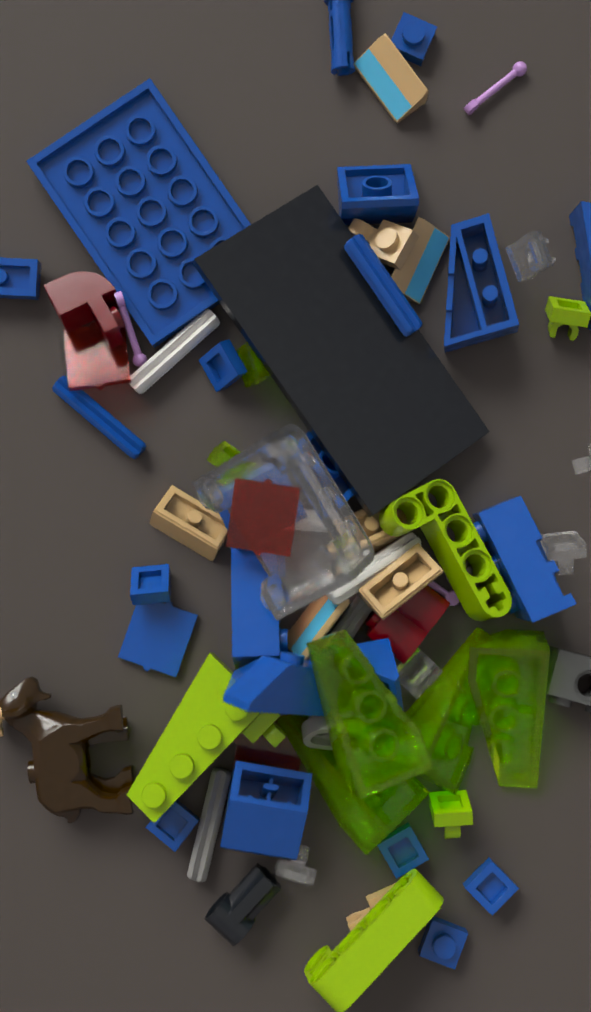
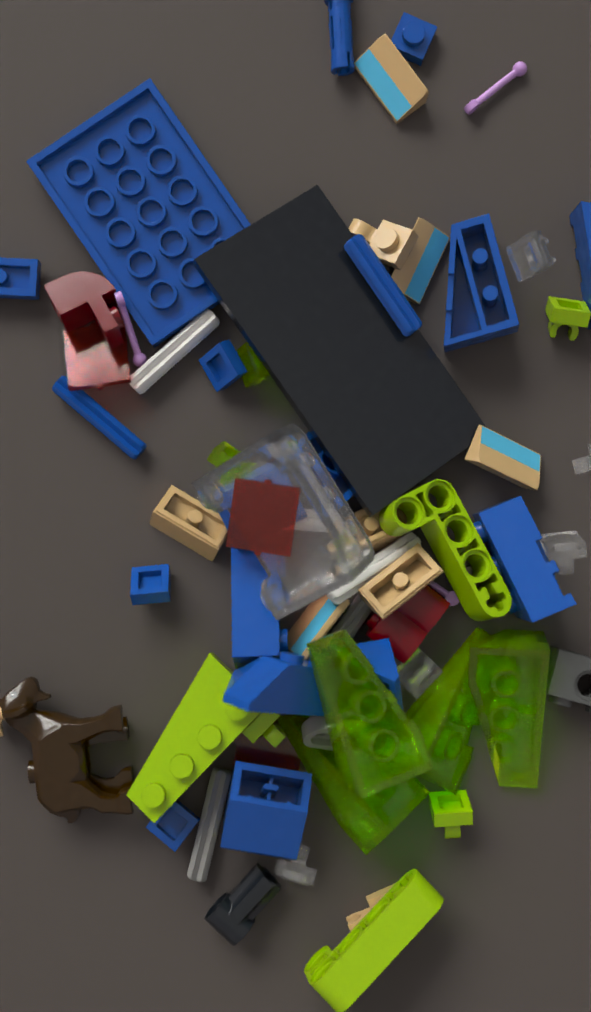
blue piece [118,602,198,677] -> none
blue slope [337,164,419,225] -> none
blue plate [376,822,429,879] -> none
blue plate [418,916,468,970] -> none
blue plate [463,857,519,916] -> none
none -> tan slope [464,425,541,491]

